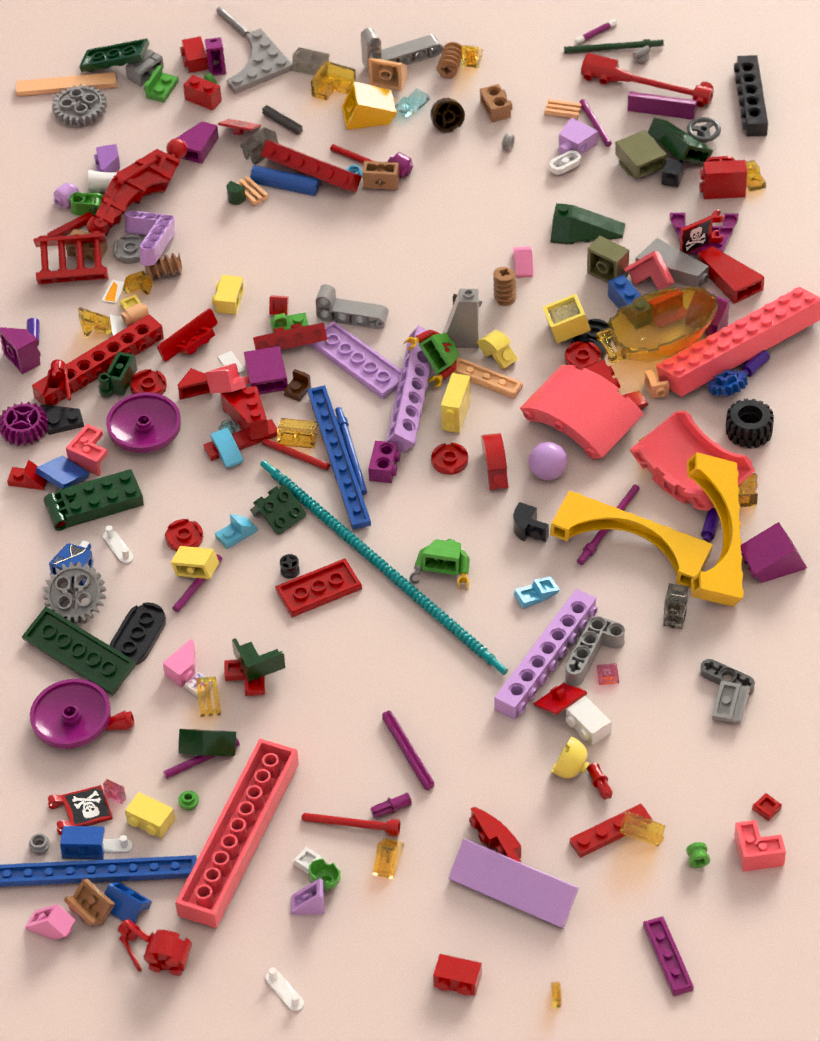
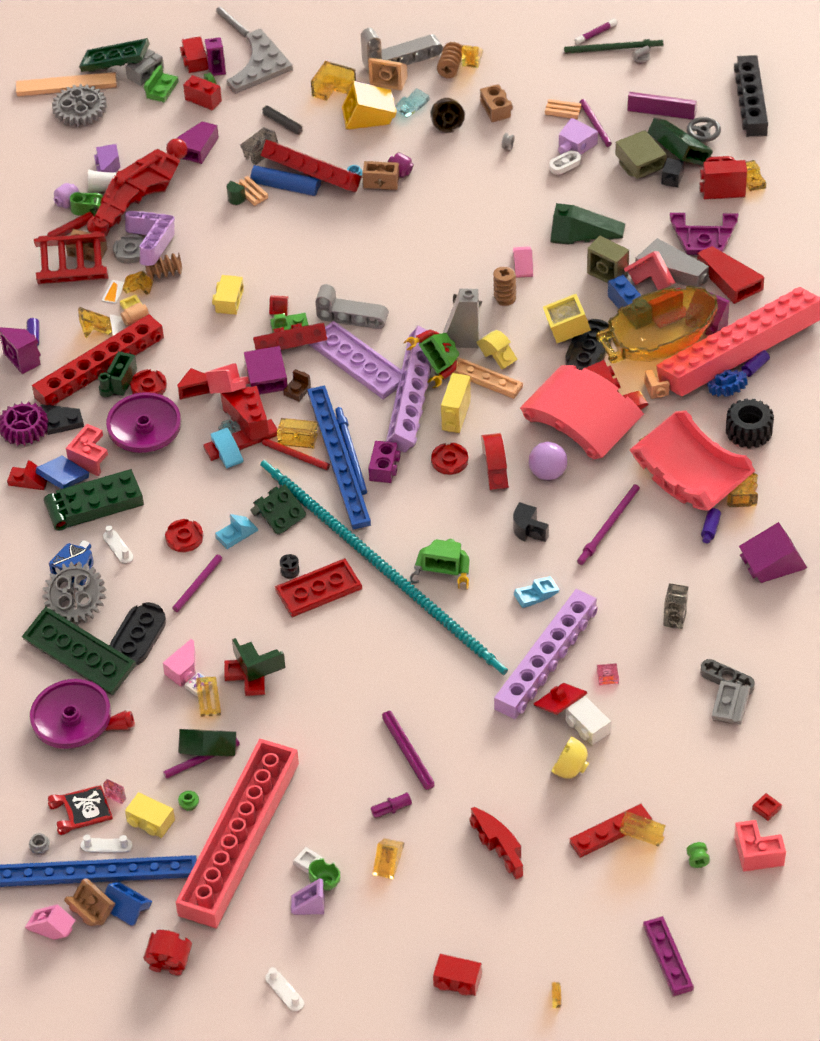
red plant [40,359,71,401] -> none
blue panel [60,826,105,859] -> none
red plant [118,919,150,972] -> none
red bracket [157,308,218,361] -> none
light yellow brick [171,546,219,579] -> none
piece [218,119,261,135] -> none
white sticker [218,351,245,373] -> none
clear smoke hinge [292,47,330,78] -> none
red piece [301,813,401,837] -> none
red bar [330,144,376,164] -> none
lavender tile [448,839,579,928] -> none
yellow arch [550,490,713,588] -> none
red tile [565,341,601,370] -> none
light grey beam [565,616,625,686] -> none
red bar [581,53,714,107] -> none
red axle [587,763,613,800] -> none
flag [680,209,725,254] -> none
yellow arch [687,452,744,607] -> none

